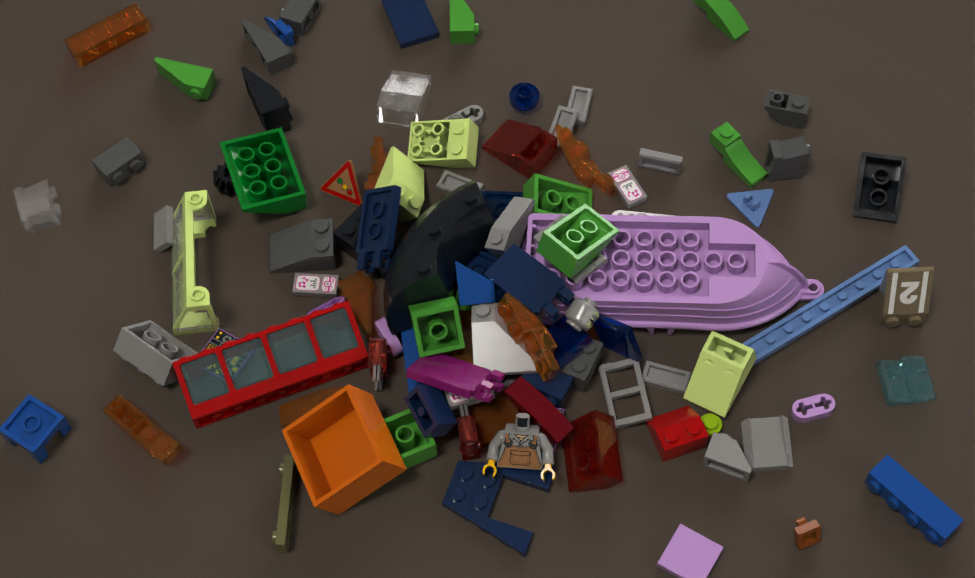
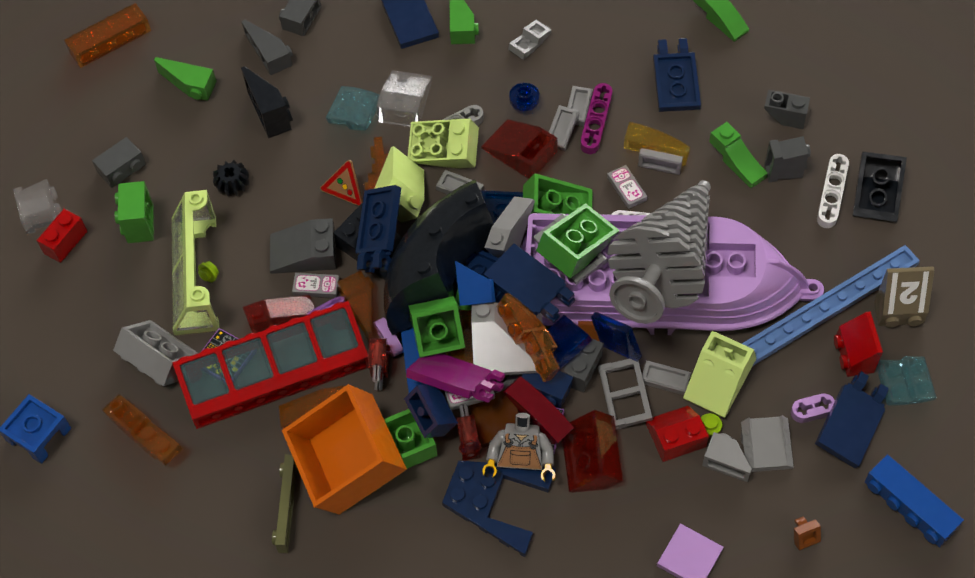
light grey tile [153,205,173,253] -> none
green slope [219,127,307,214] -> none
blue plate [263,17,295,47] -> none
clear orange slope [555,124,616,197] -> none
light grey head [565,297,599,332] -> none
medium blue piece [727,189,774,228] -> none
none -> red brick [37,208,87,263]
none -> bright green brick [114,181,154,243]
none -> lime plate [198,261,219,283]
none -> clear red slope [243,295,315,333]
none -> clear light blue slope [326,86,382,130]
none -> light grey slope [508,20,551,60]
none -> magenta beam [581,83,612,154]
none -> light grey plant [607,180,711,324]
none -> clear yellow slope [624,122,690,166]
none -> dark blue tile [653,38,701,112]
none -> dark blue tile [815,371,889,468]
none -> white beam [817,154,849,228]
none -> red slope [834,311,883,377]

